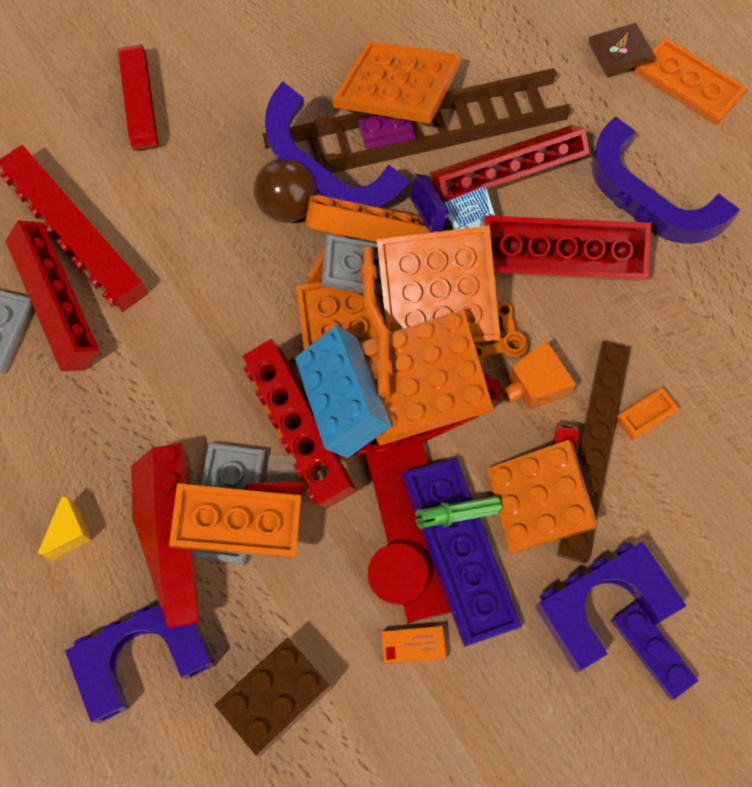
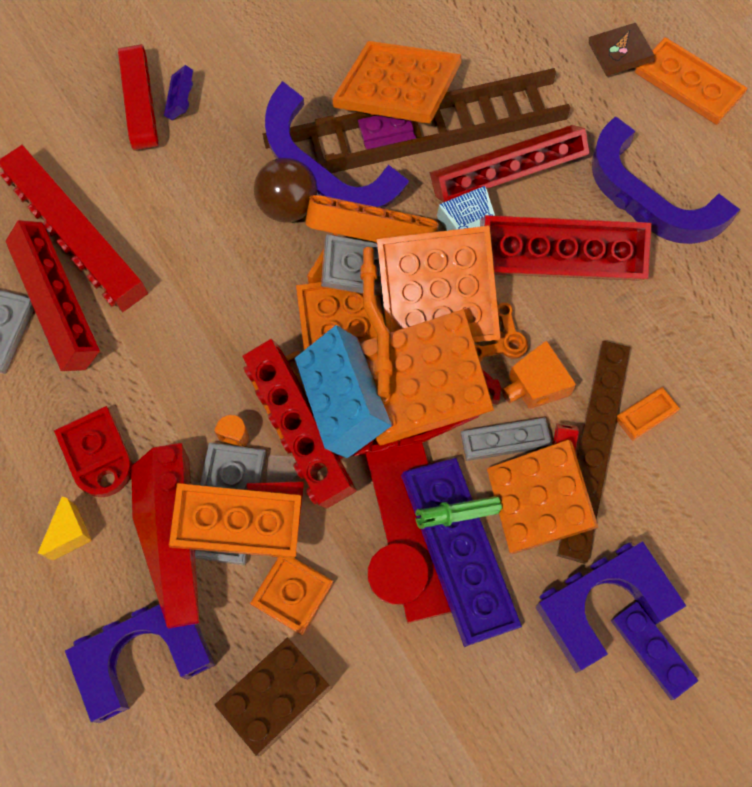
orange tile [381,626,446,665] -> none
dark purple plate [410,174,449,233] -> none
none -> red tile [54,406,132,497]
none -> dark purple plate [164,65,193,120]
none -> orange brick [214,415,249,447]
none -> orange tile [250,557,334,636]
none -> light grey tile [460,418,552,461]

